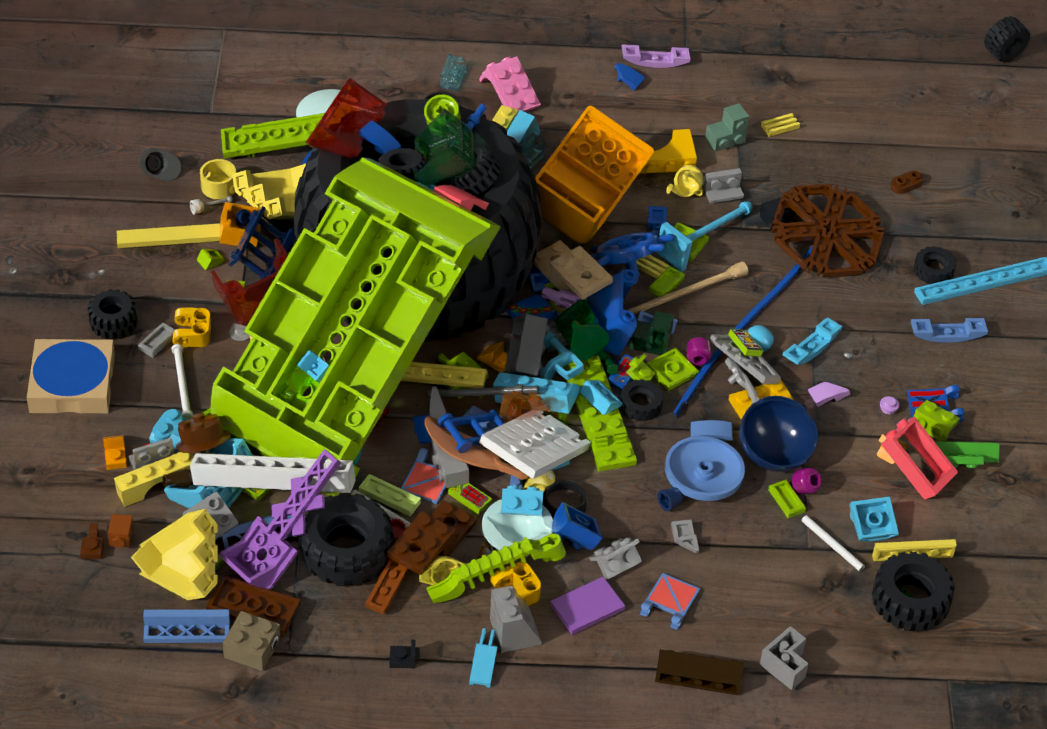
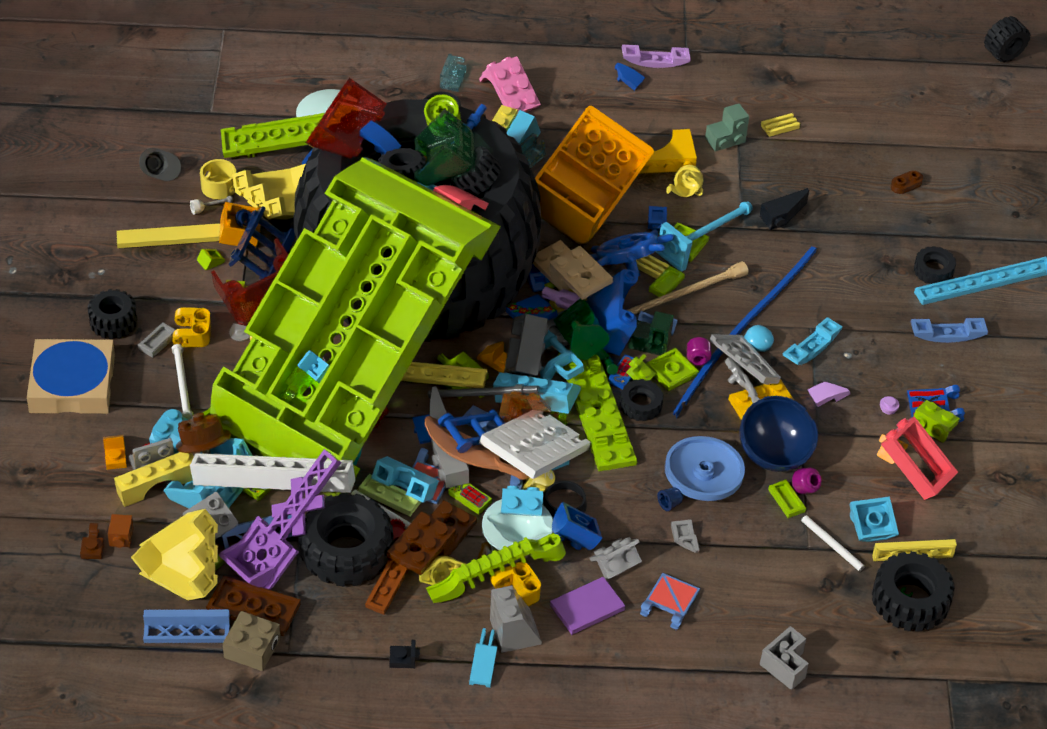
dark brown cone [162,468,193,488] -> none
medium azure slope [580,380,623,415] -> none
dark brown brick [655,649,744,696] -> none
medium blue slope [691,420,733,441] -> none
light grey bracket [702,168,744,203] -> none
tile [728,329,763,357] -> none
reddish brown plate [771,184,885,277] -> none
bright green bracket [920,441,1000,468] -> none
none -> medium azure arch [371,456,439,503]

